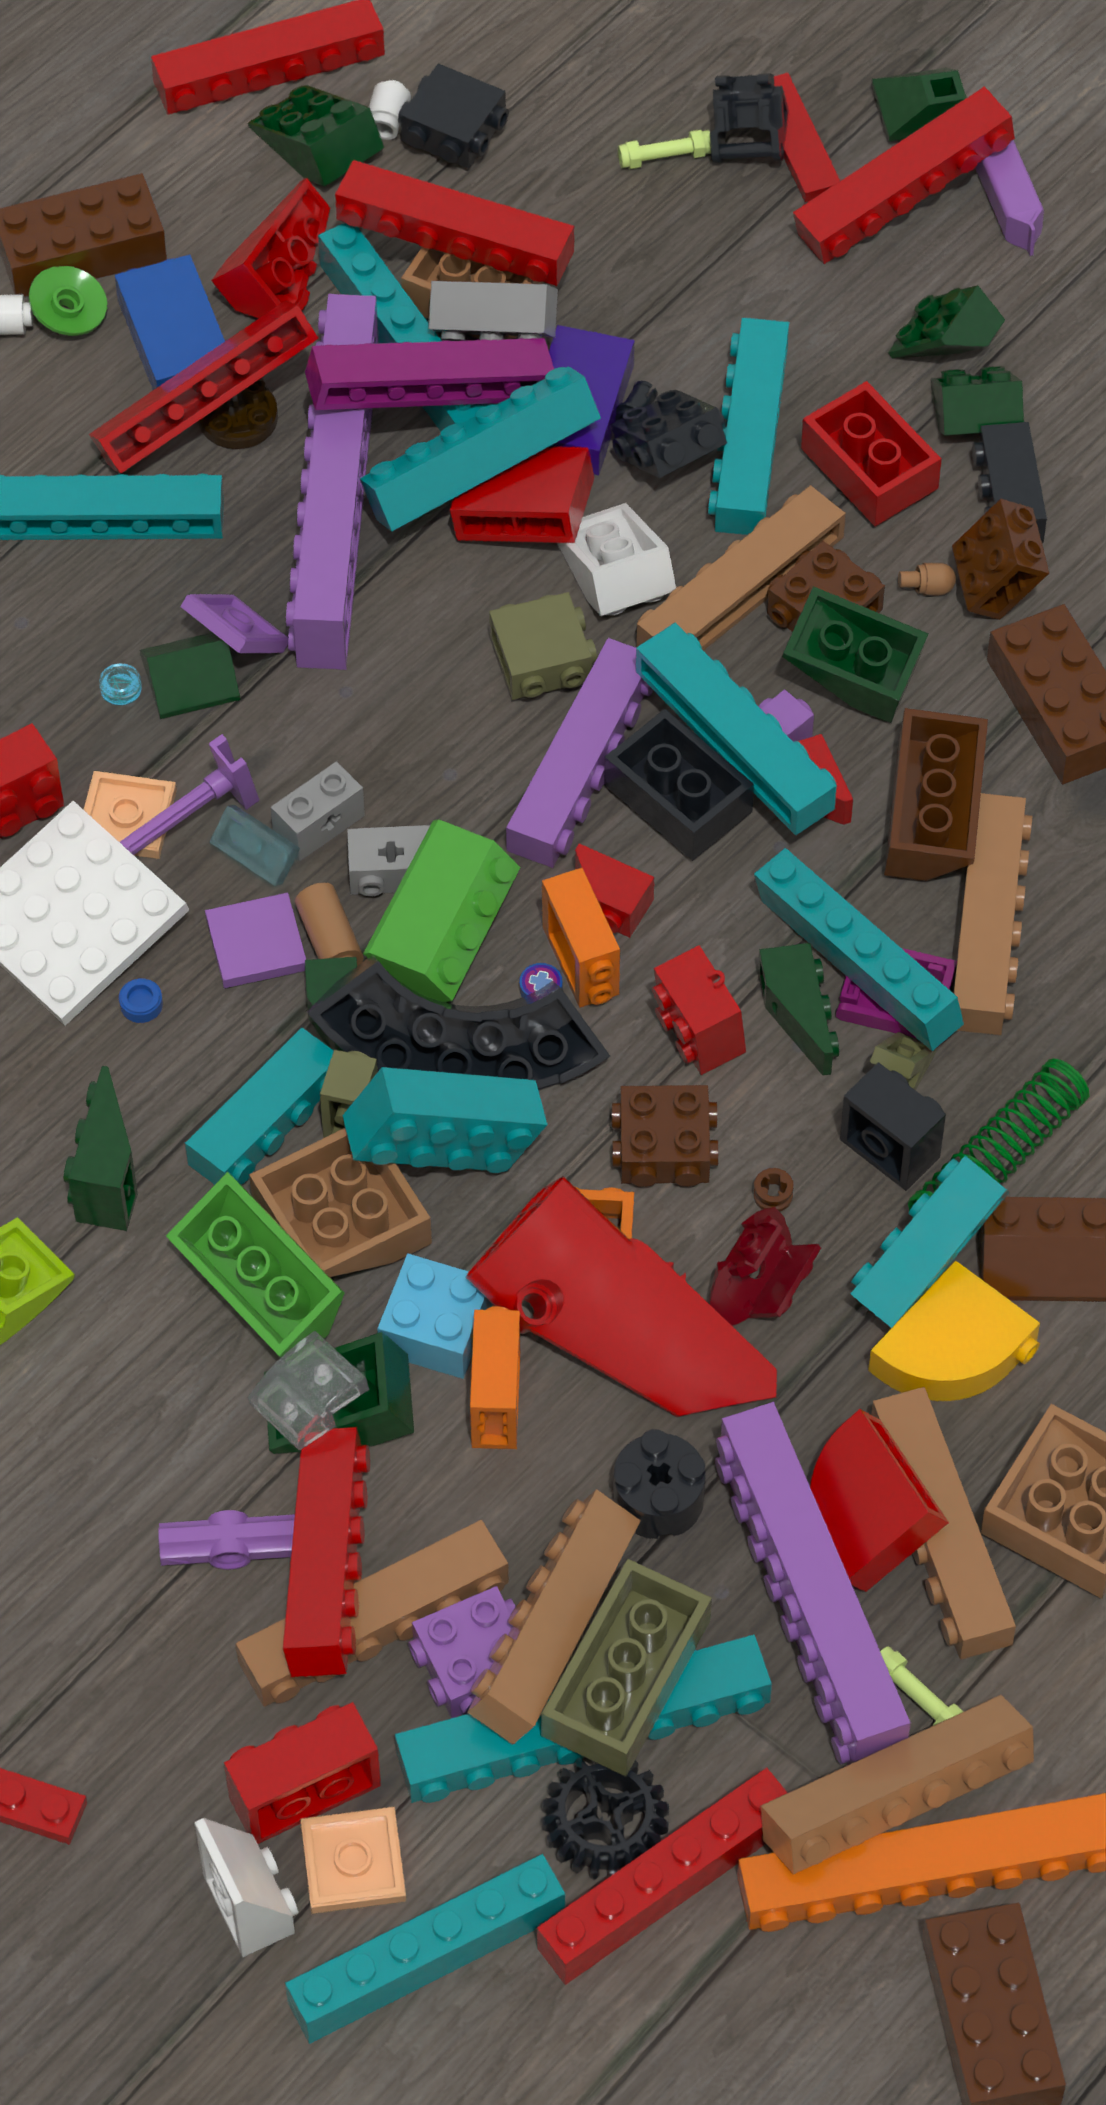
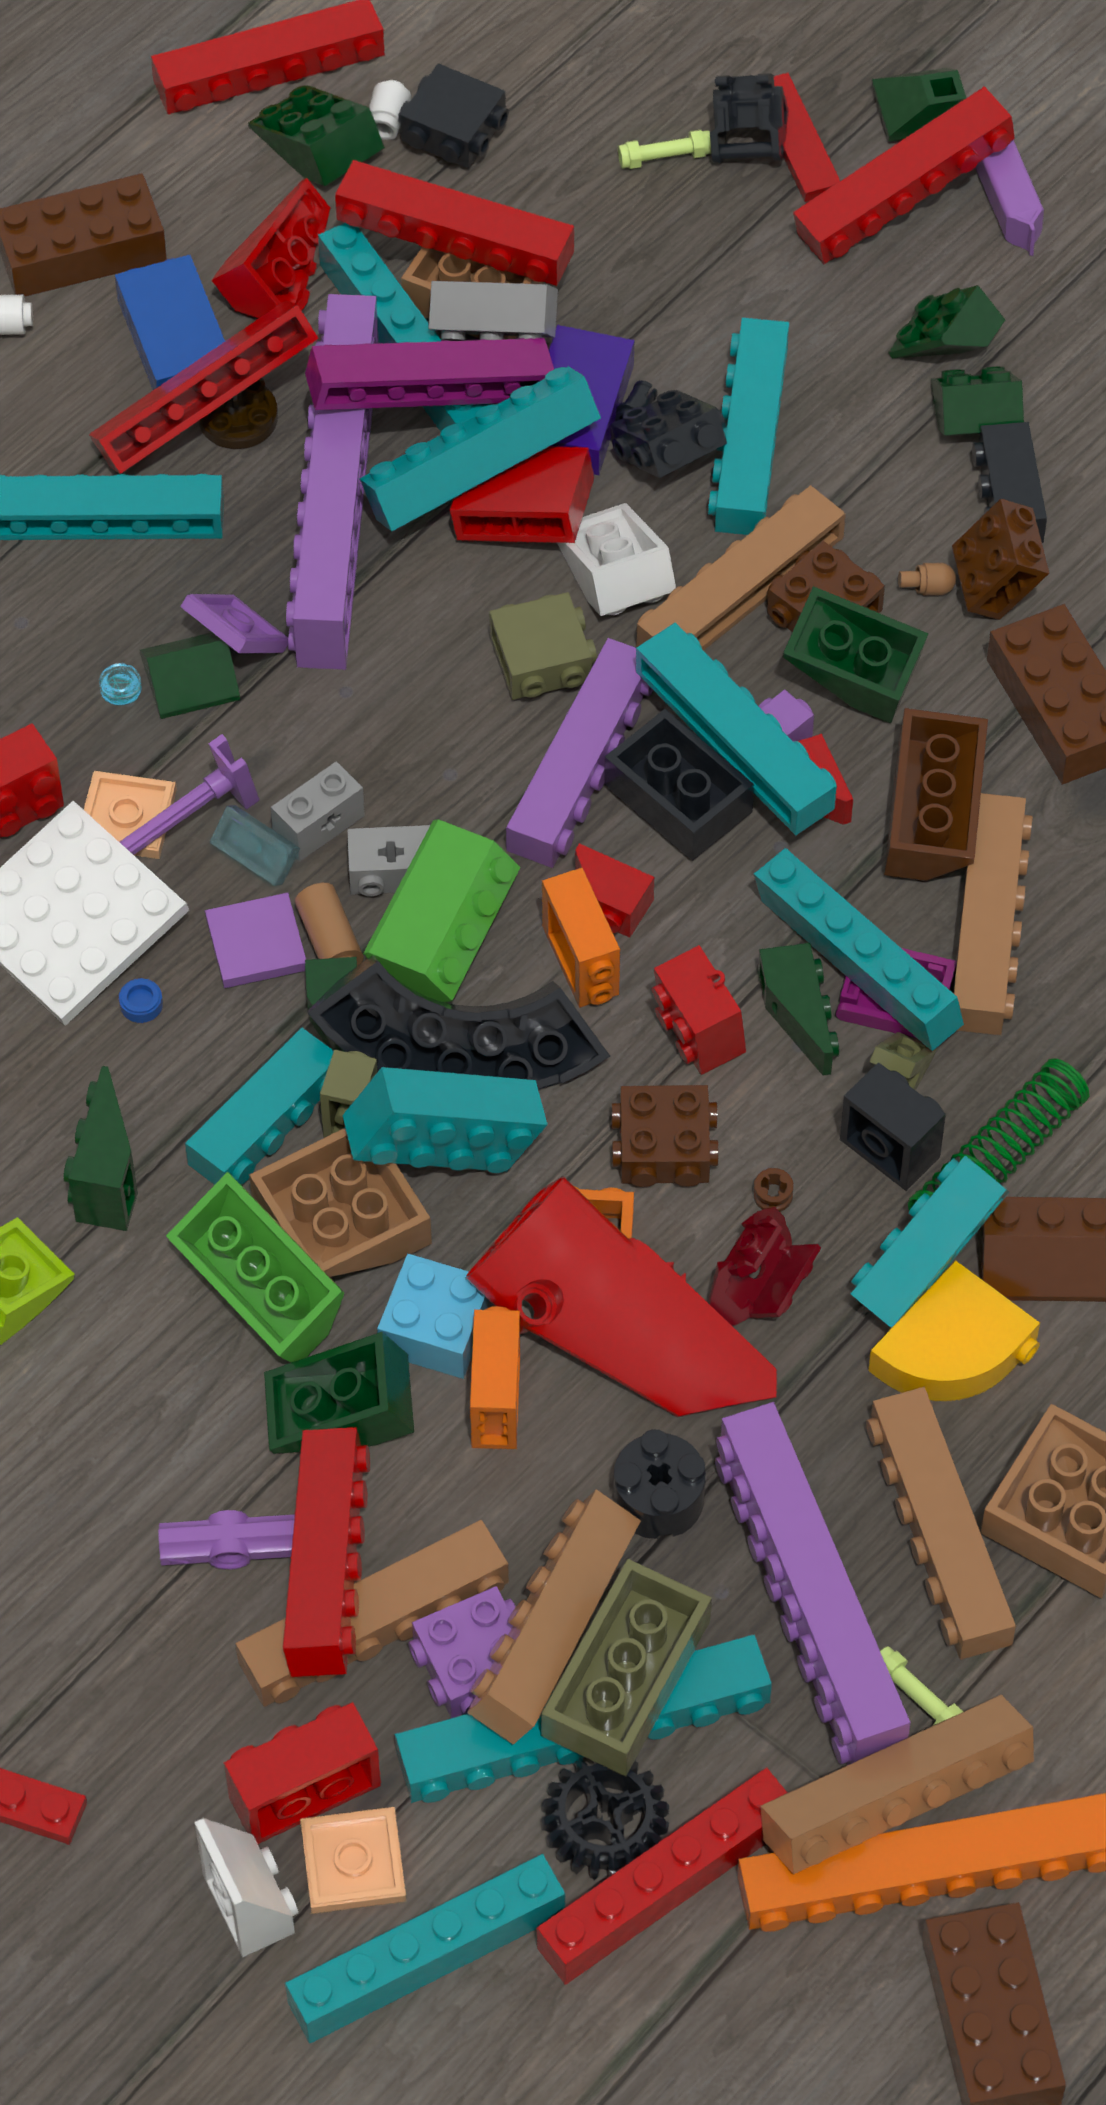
bright green dish [29,266,107,336] -> none
clear slope [248,1331,369,1451] -> none
tile [520,963,563,997] -> none
red brick [801,381,942,526] -> none
red brick [810,1409,949,1592] -> none

